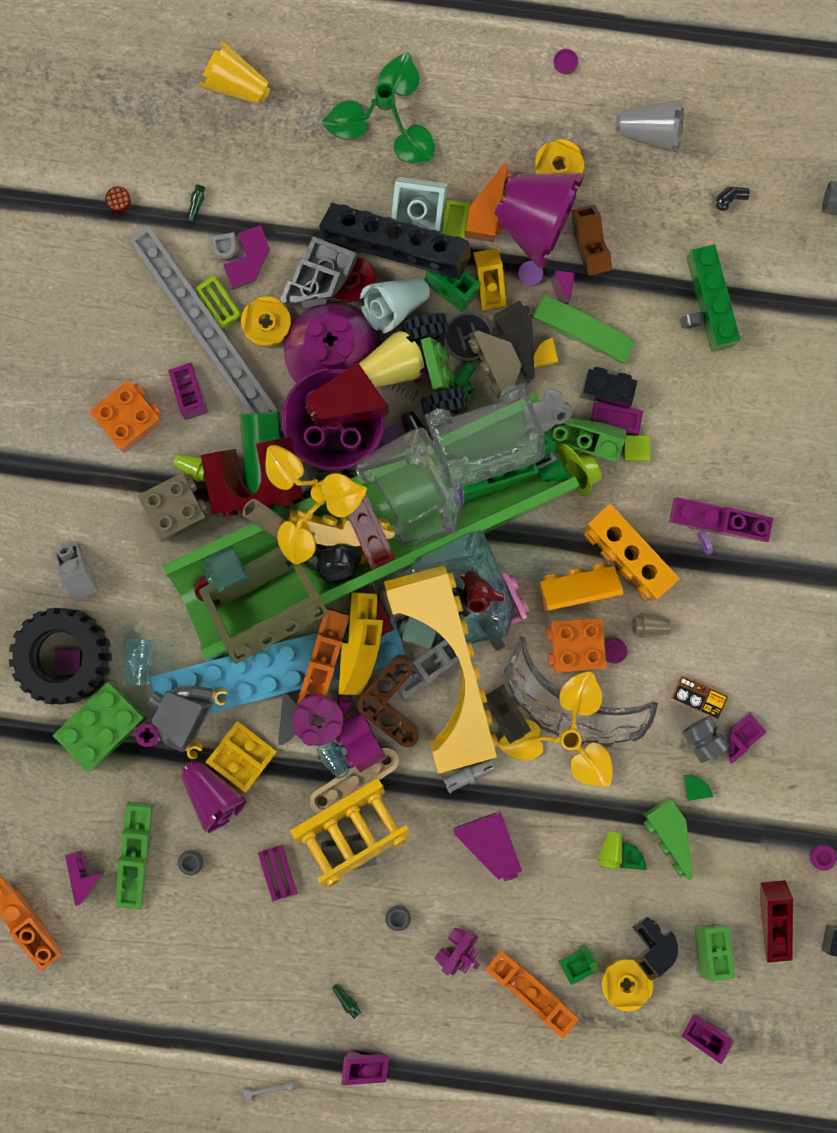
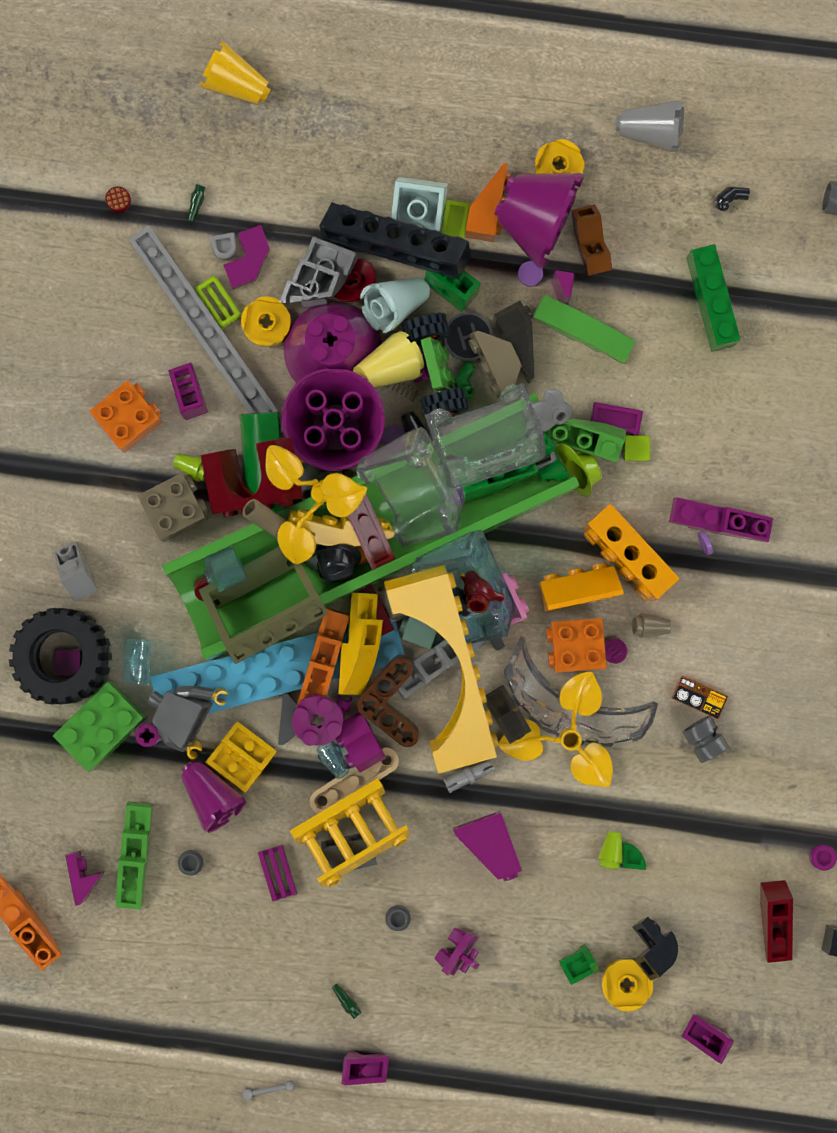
dark red slope [305,362,389,427] -> none
green plant [322,52,435,163] -> none
yellow slope [473,249,507,311] -> none
orange slope [484,950,579,1039] -> none
yellow tile [533,338,558,368] -> none
magenta piece [553,49,578,74] -> none
black brick [580,367,638,408] -> none
bright green slope [643,797,693,881] -> none
dark grey tile [679,312,706,329] -> none
green tile [683,775,713,801] -> none
bright green hinge [694,924,735,981] -> none
magenta slope [729,712,767,764] -> none

